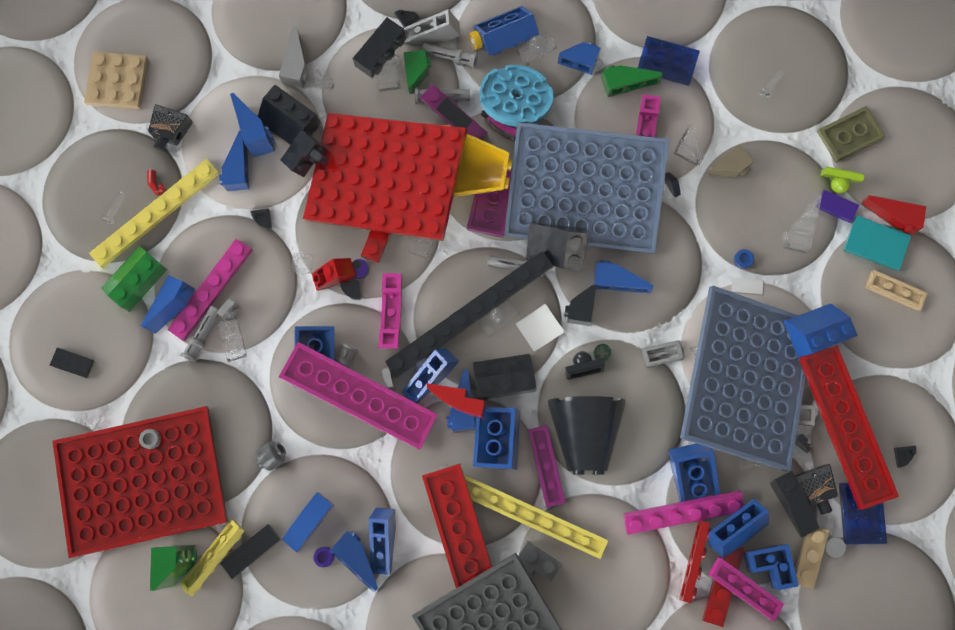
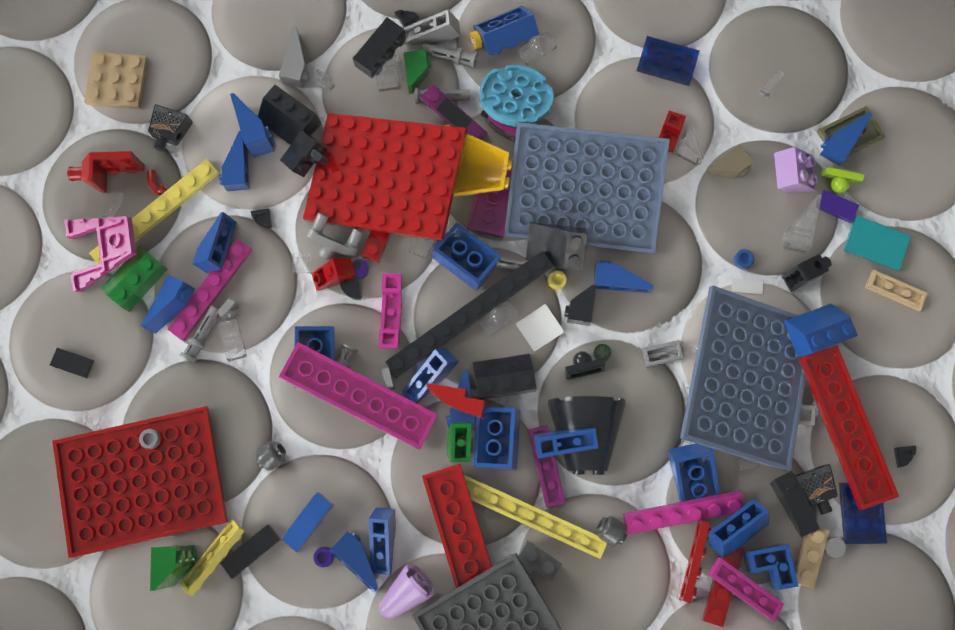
blue slope [558,42,601,75] -> none
green slope [601,65,663,97] -> none
dark pink slope [636,94,661,137] -> none
black tile [665,172,681,197] -> none
black tile [795,434,812,453] -> none
red slope [862,195,926,234] -> none
none -> wing [65,216,136,292]
none -> red plate [67,151,144,193]
none -> blue slope [192,212,237,273]
none -> light grey connector [307,213,364,260]
none -> lavender cone [379,563,435,619]
none -> blue slope [432,222,502,292]
none -> green slope [447,422,471,462]
none -> blue slope [533,428,598,458]
none -> light yellow tile [548,270,567,290]
none -> dark grey head [596,516,627,547]
none -> red slope [659,110,686,153]
none -> lavender slope [774,147,818,192]
none -> black torso [781,254,832,292]
none -> blue slope [819,112,872,166]

